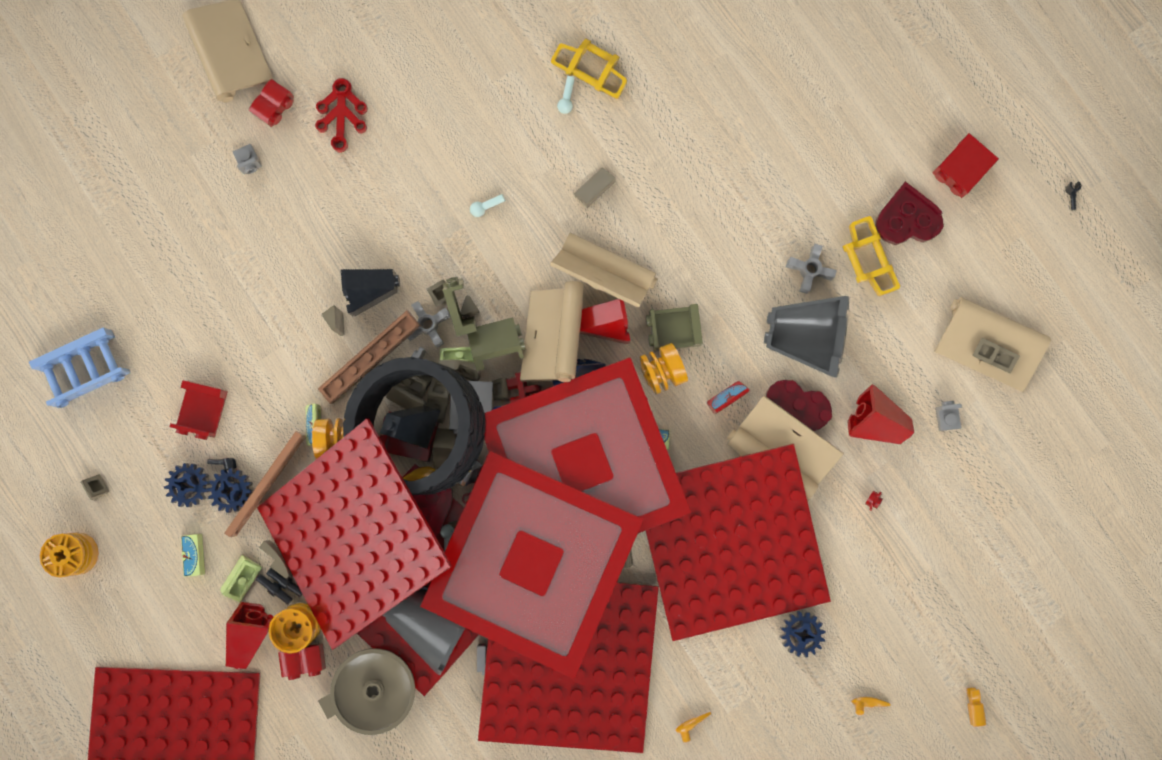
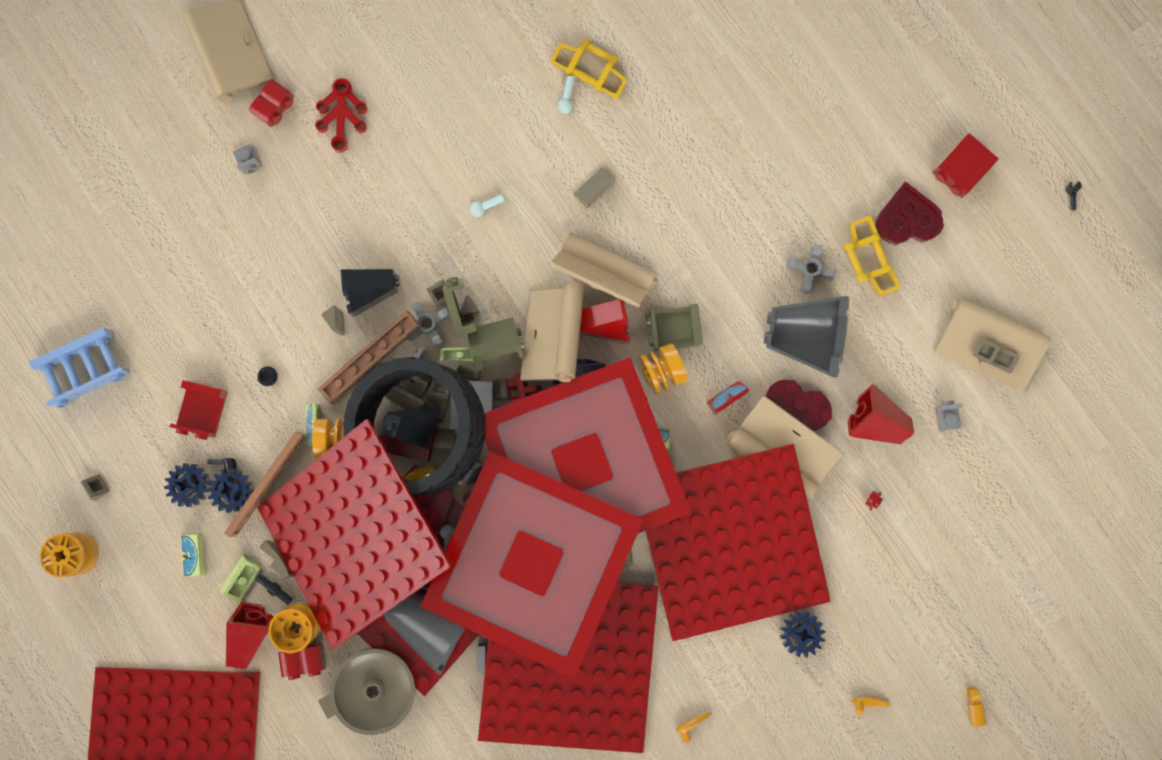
black bar [266,568,302,597] -> none
none -> black plate [257,366,278,387]

